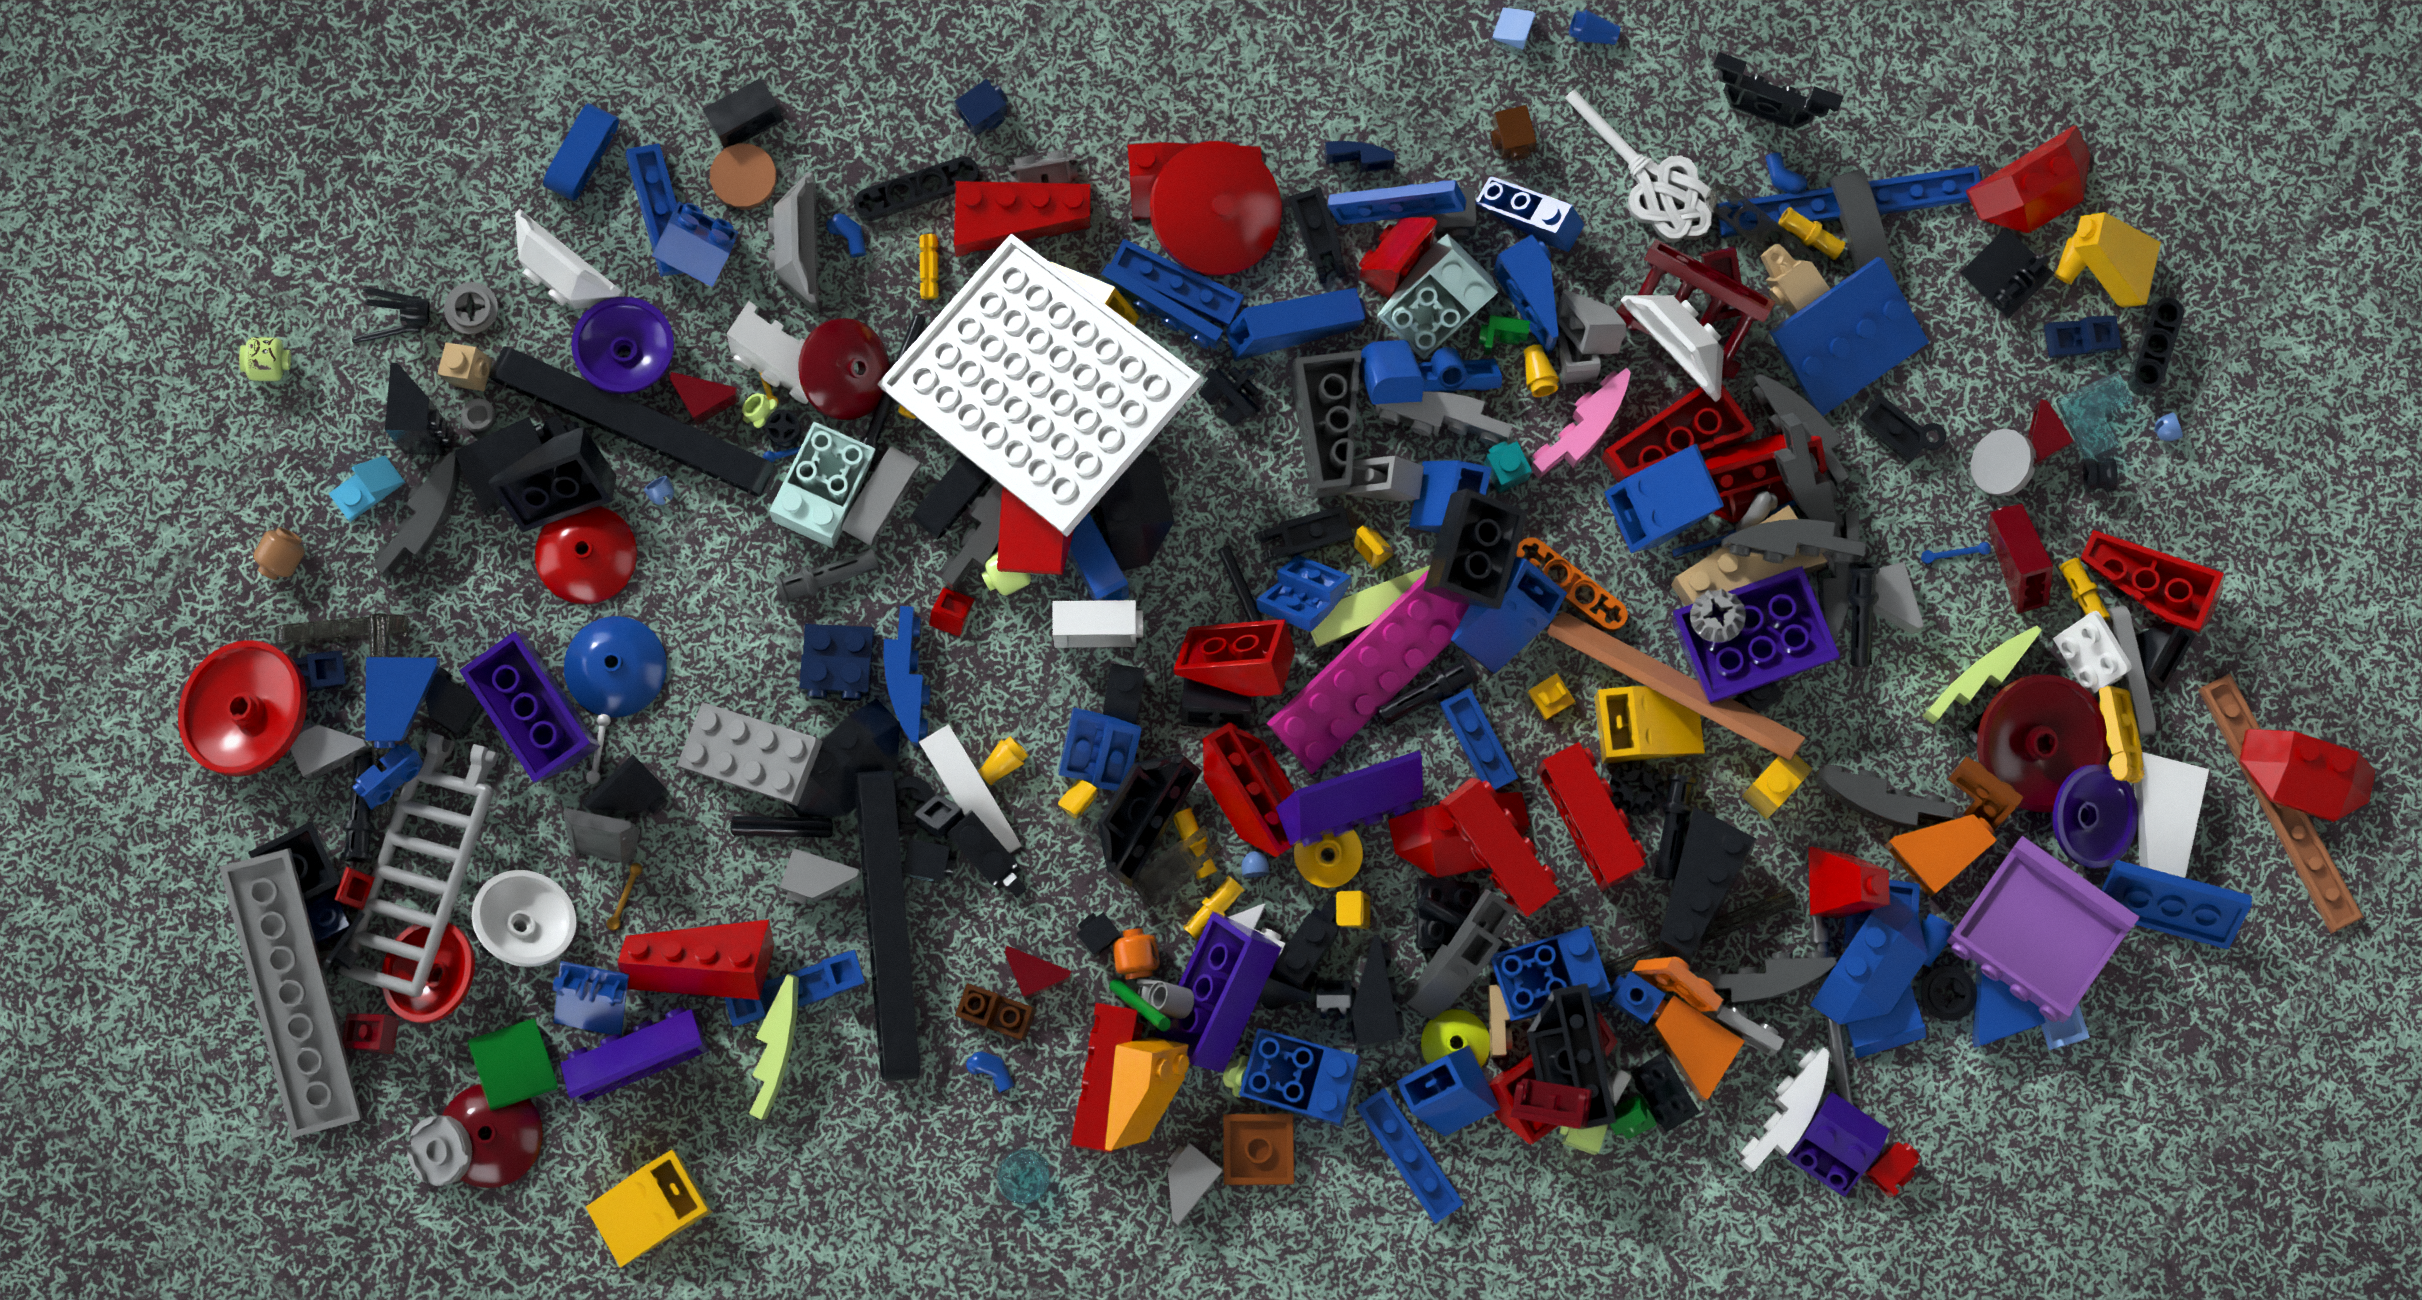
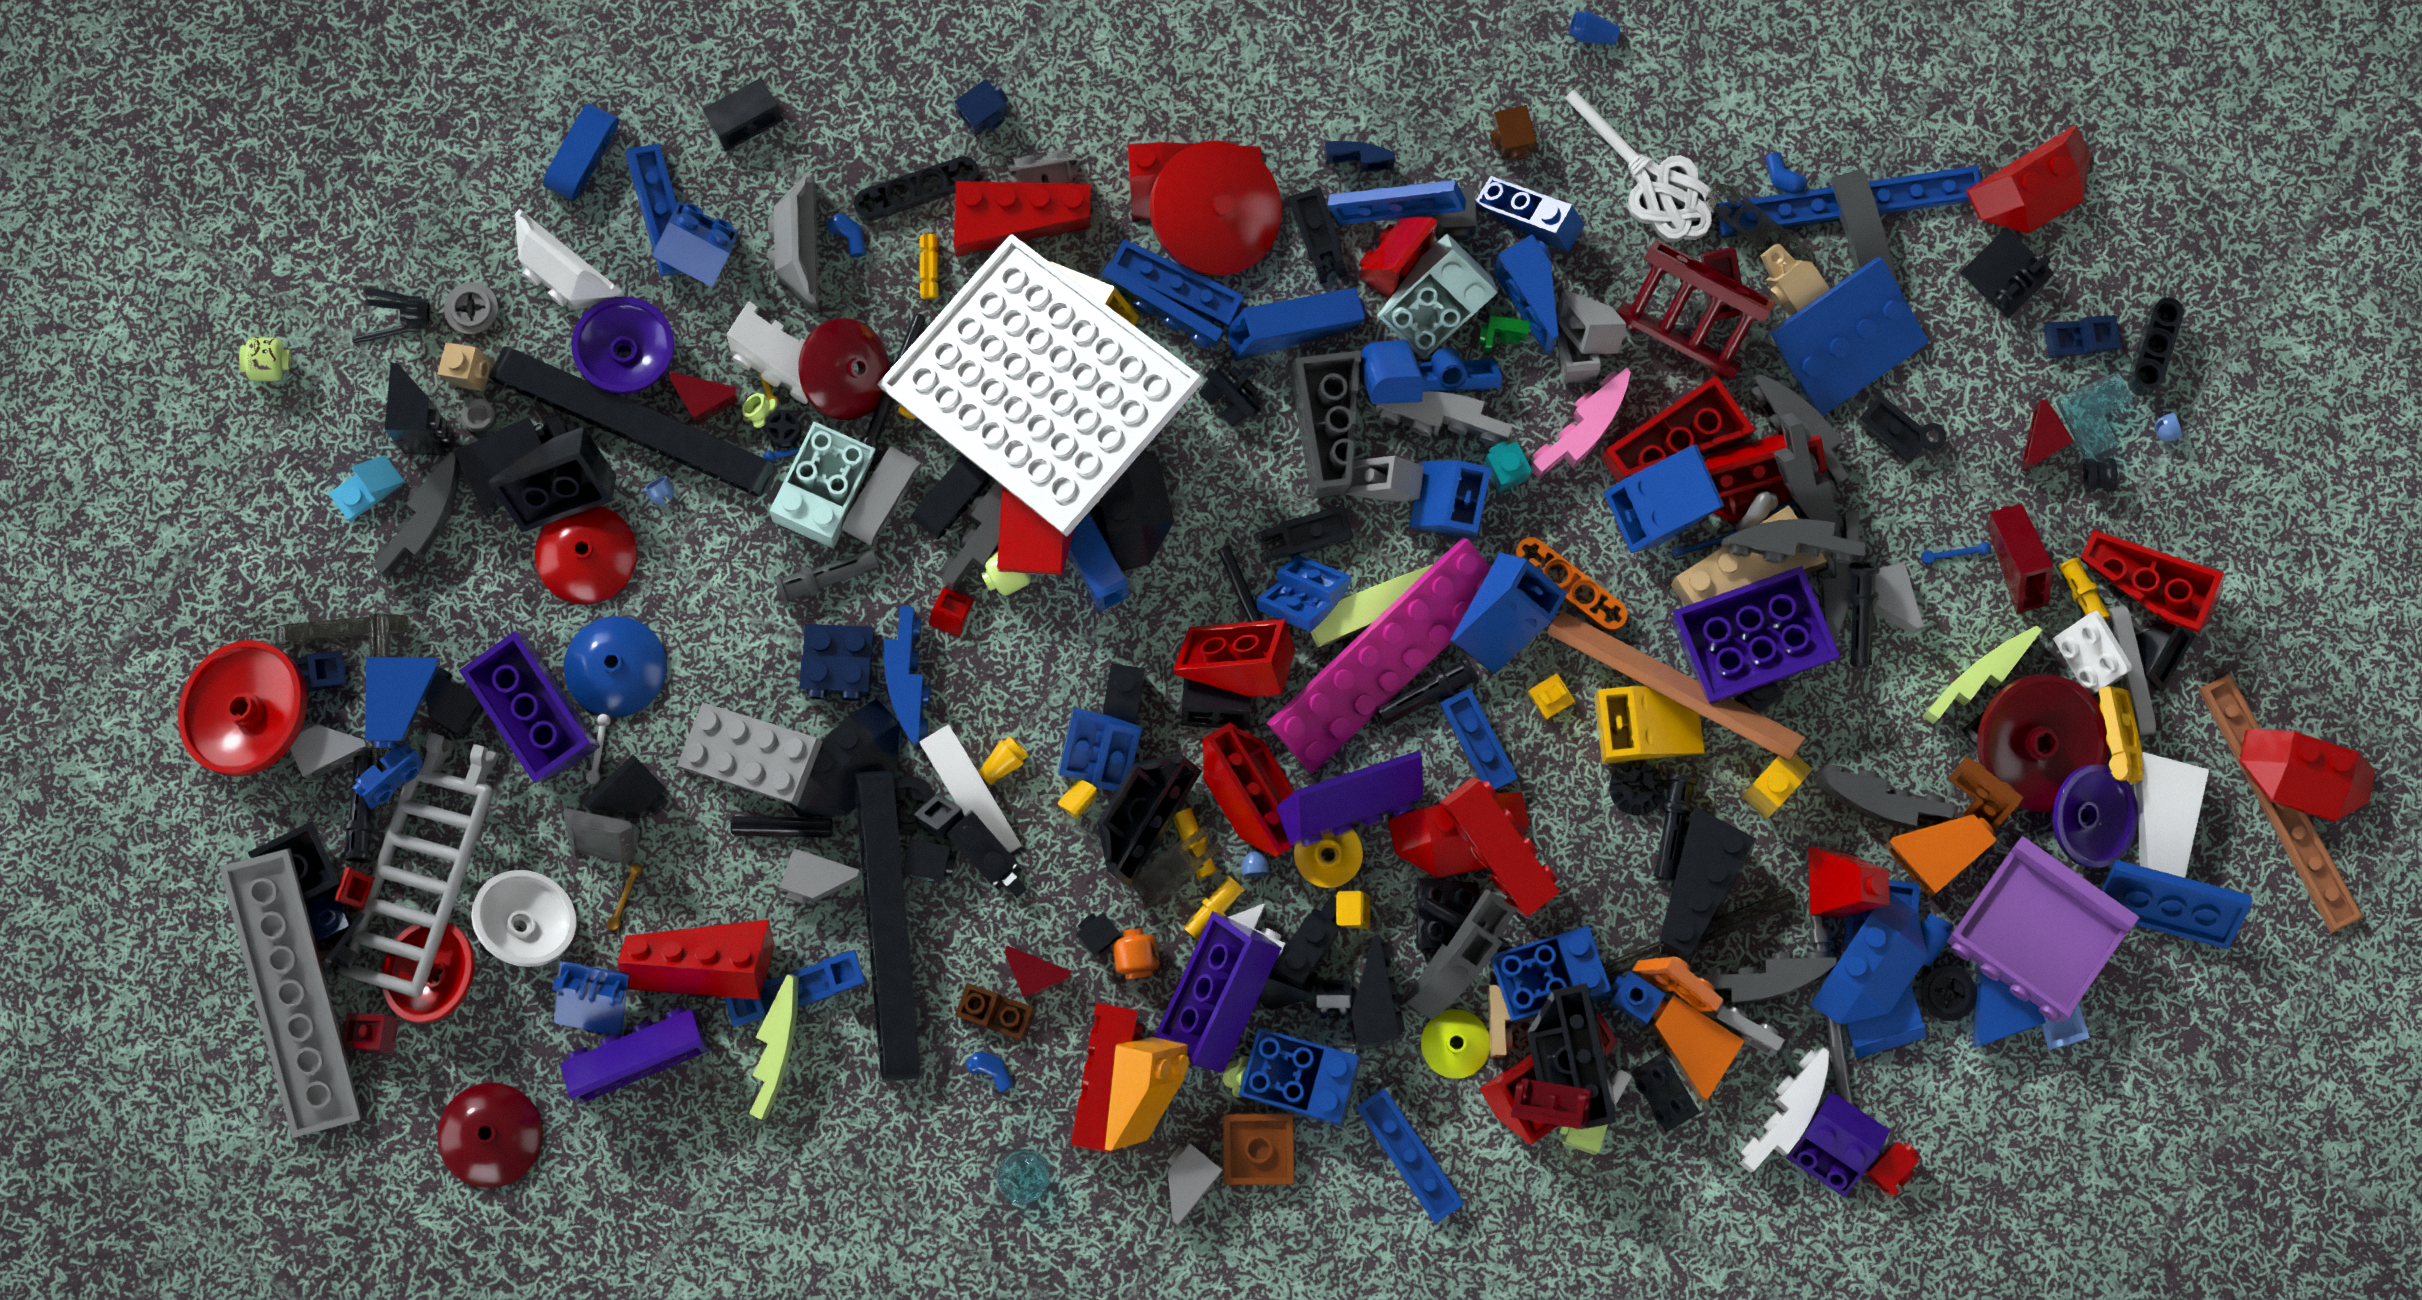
medium nougat head [253,527,305,580] -> none
light grey tile [407,1115,472,1186] -> none
green slope [467,1018,558,1111] -> none
yellow slope [586,1149,712,1268] -> none
nougat tile [710,143,777,210] -> none
white window [1053,600,1143,648] -> none
green bar [1109,979,1171,1031] -> none
light grey piece [1132,978,1194,1019] -> none
yellow slope [1354,526,1394,569] -> none
blue slope [1396,1045,1501,1137] -> none
black slope [1423,489,1528,610] -> none
light blue slope [1492,8,1536,49] -> none
yellow cone [1523,344,1559,397] -> none
red brick [1537,742,1646,892] -> none
green bracket [1609,1094,1656,1139] -> none
white wedge [1621,295,1723,402] -> none
light grey gear [1690,588,1746,643] -> none
black wing [1713,52,1843,130] -> none
yellow pin [1778,207,1846,260] -> none
light grey tile [1971,429,2036,496] -> none
yellow cone [2054,232,2087,285] -> none
yellow slope [2073,212,2161,308] -> none

